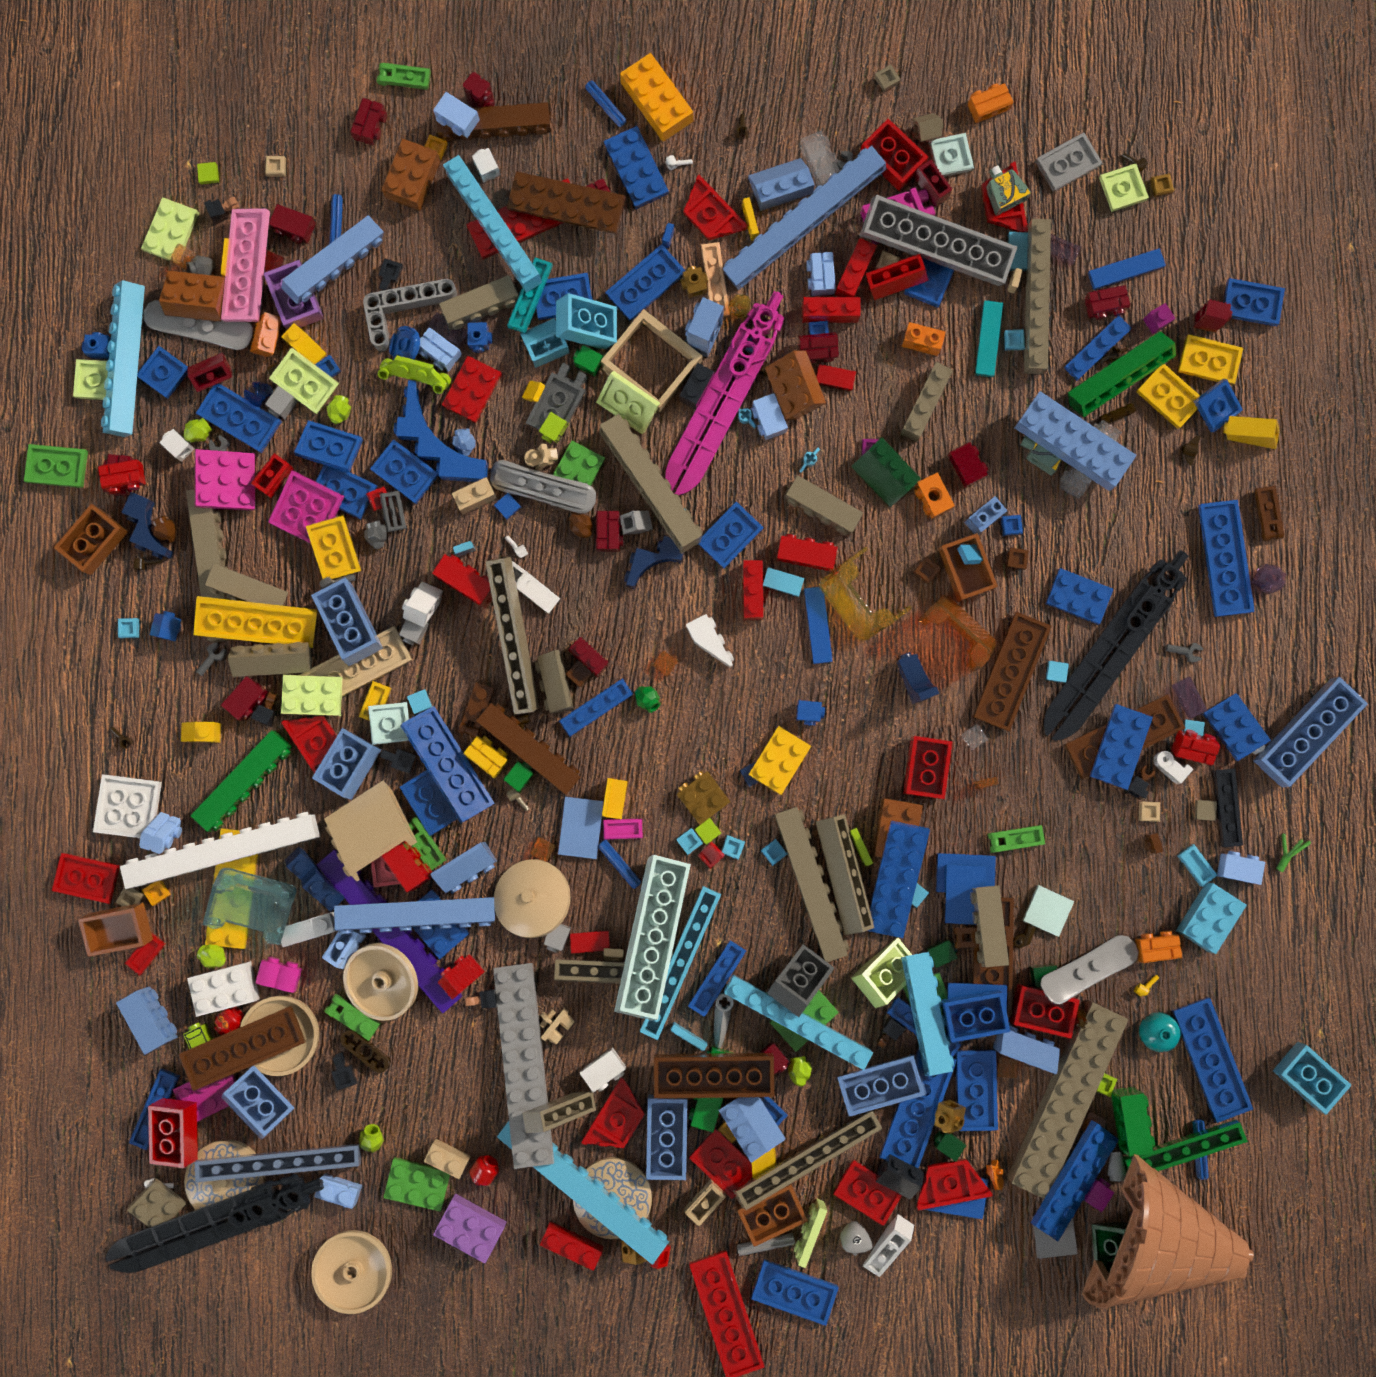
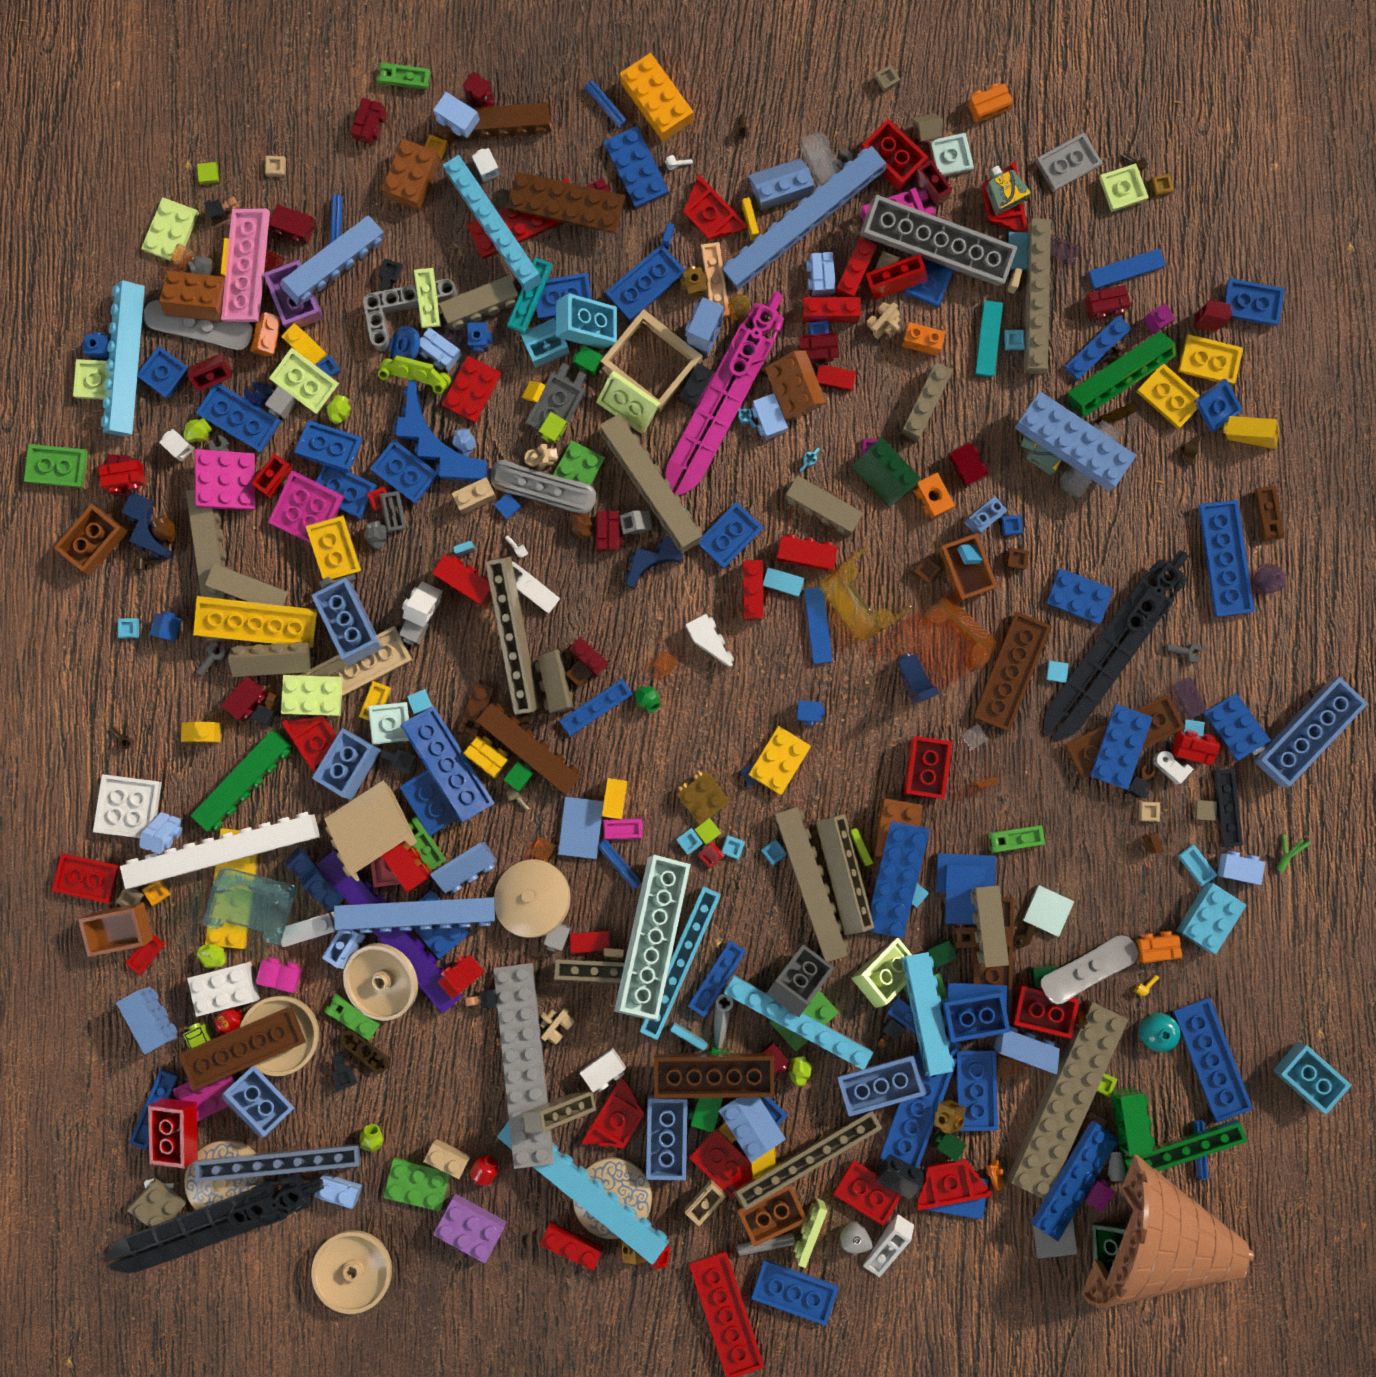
none -> yellowish green tile [414,268,441,328]
none -> tan hips [867,302,901,340]

